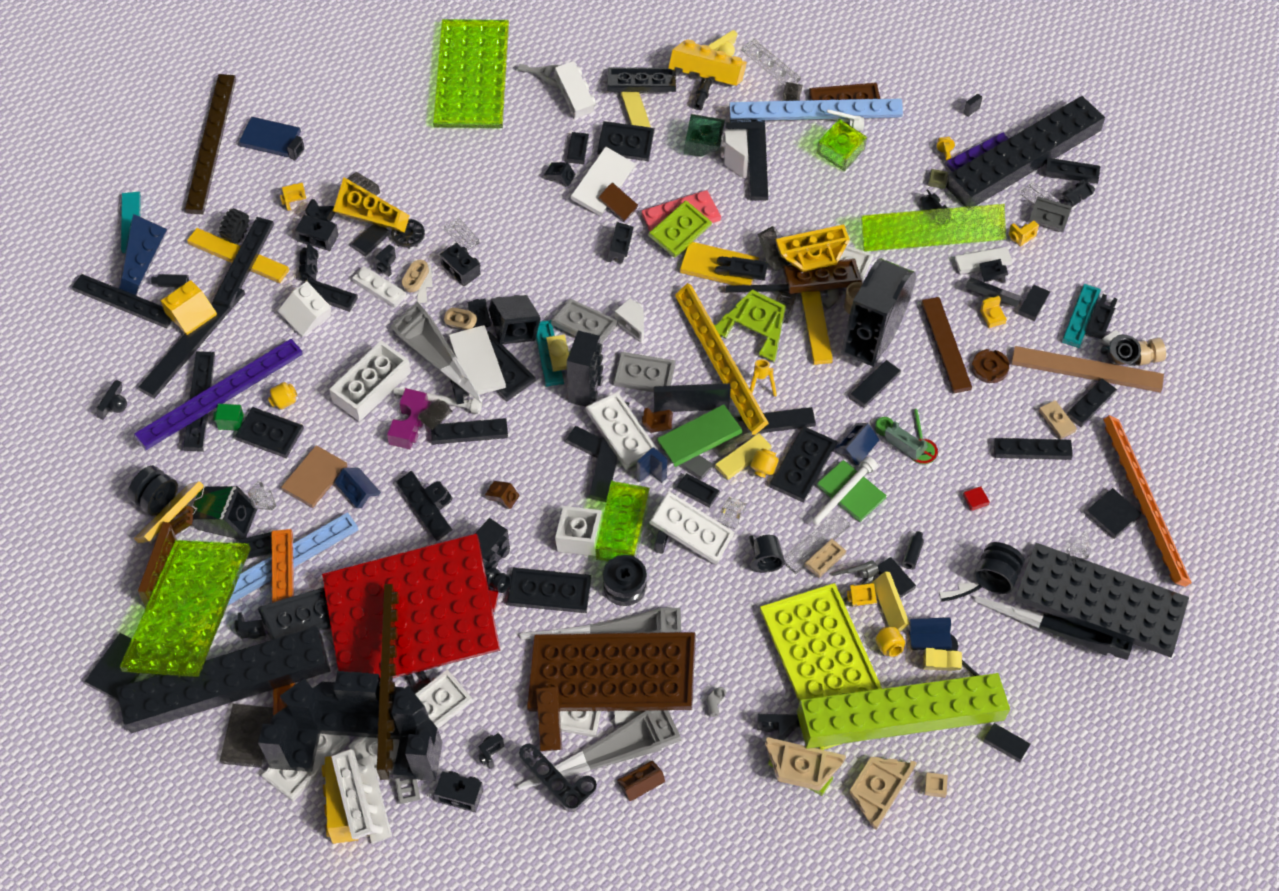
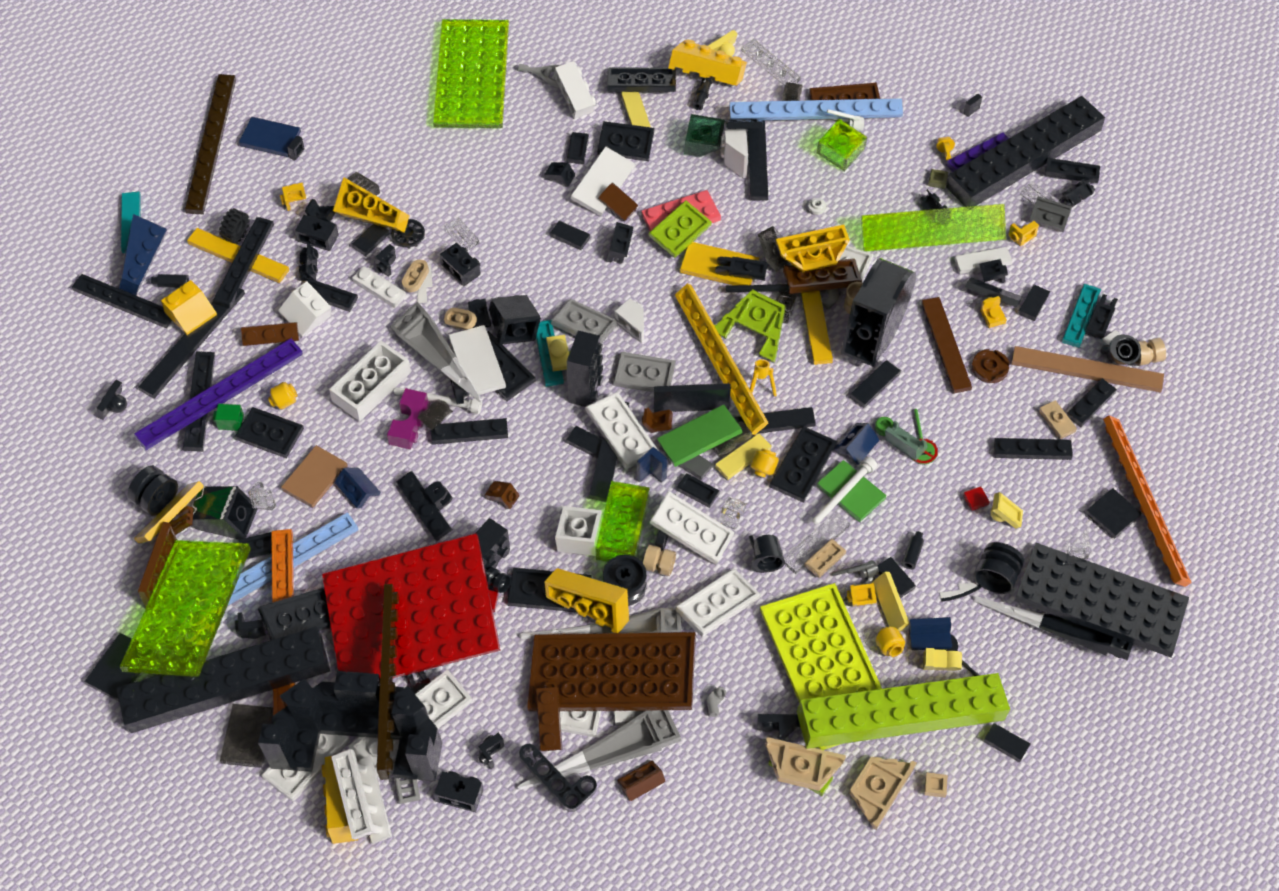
none -> reddish brown plate [241,322,299,346]
none -> yellow wedge [545,568,629,633]
none -> black tile [550,220,590,250]
none -> tan wheel [643,545,676,577]
none -> white tile [675,568,761,637]
none -> white plate [808,198,826,215]
none -> light yellow tile [990,492,1023,529]

